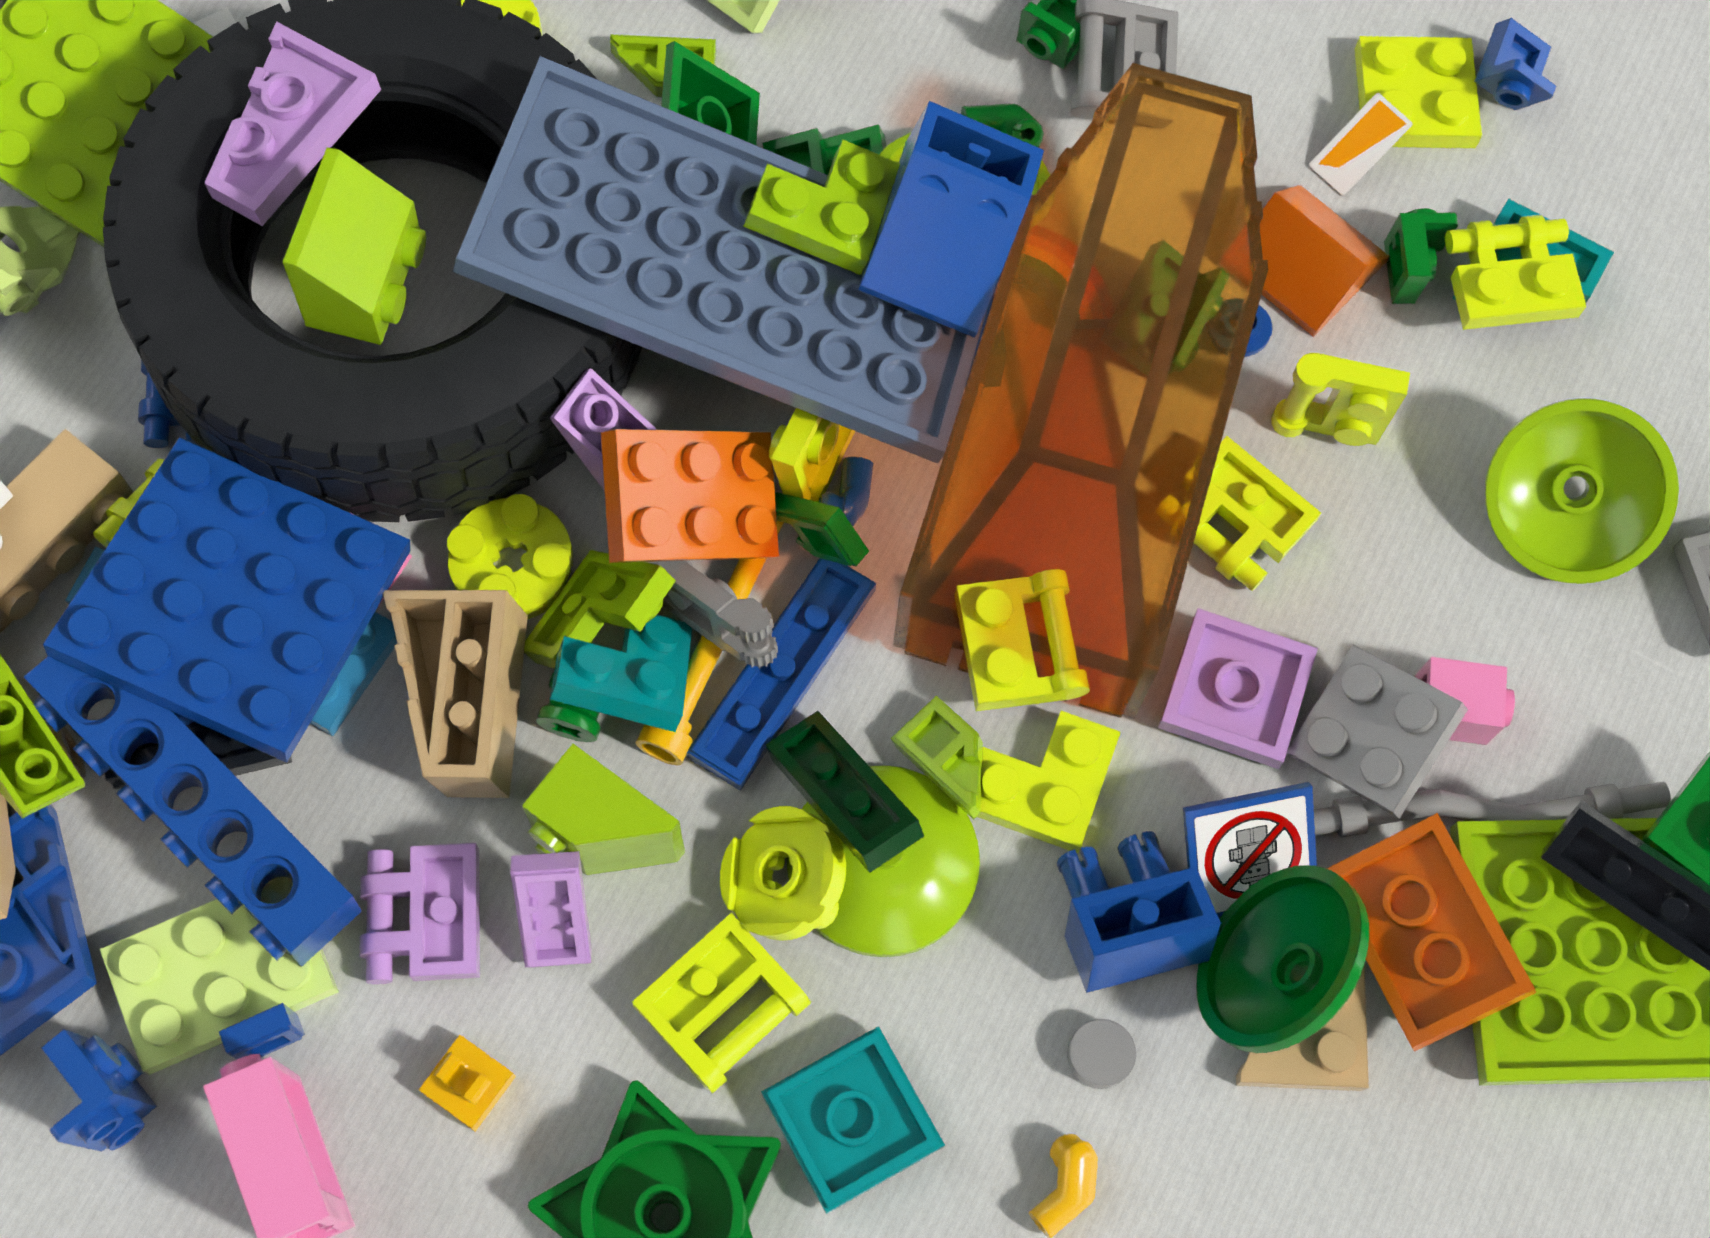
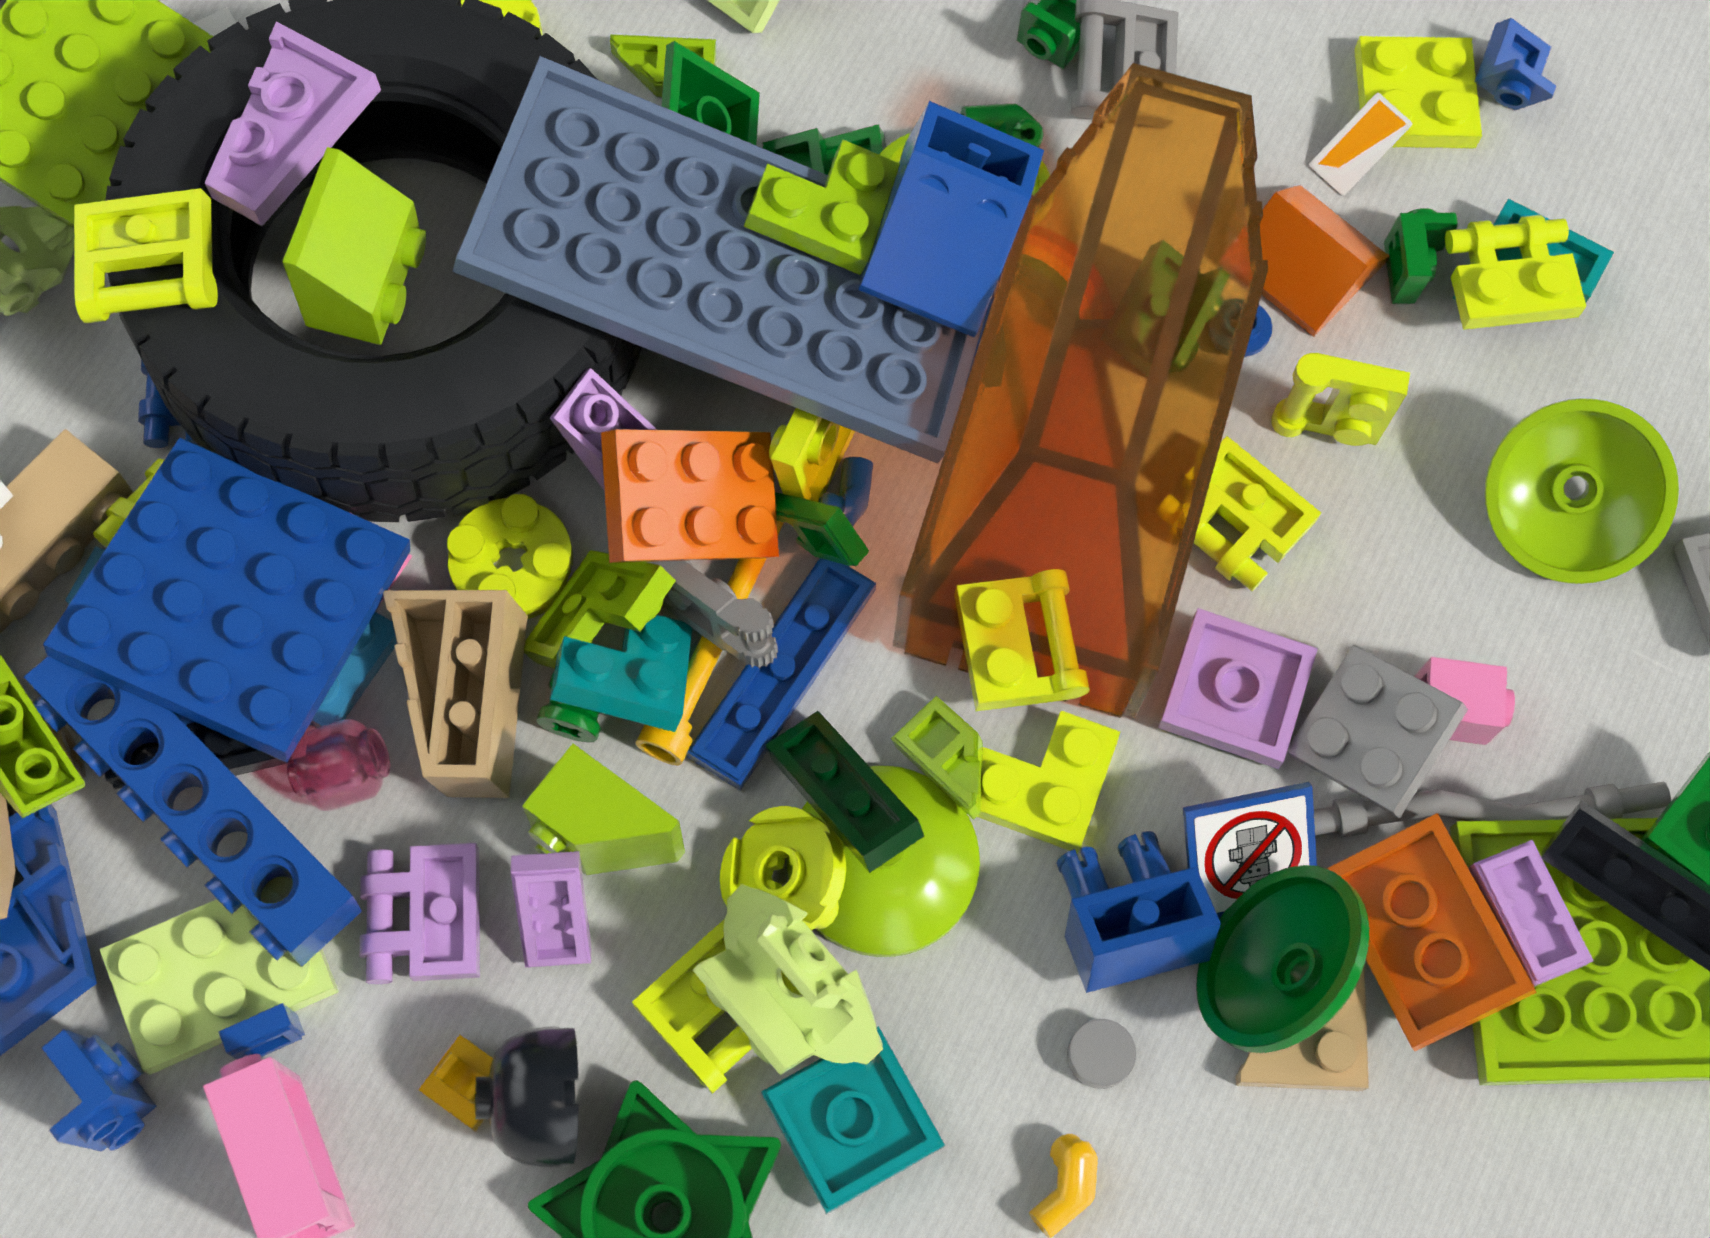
none -> neon yellow plate [74,188,218,323]
none -> clear pink head [287,719,391,811]
none -> black cylinder [475,1027,579,1167]
none -> yellowish green piece [693,884,883,1075]
none -> lavender plate [1468,840,1593,987]

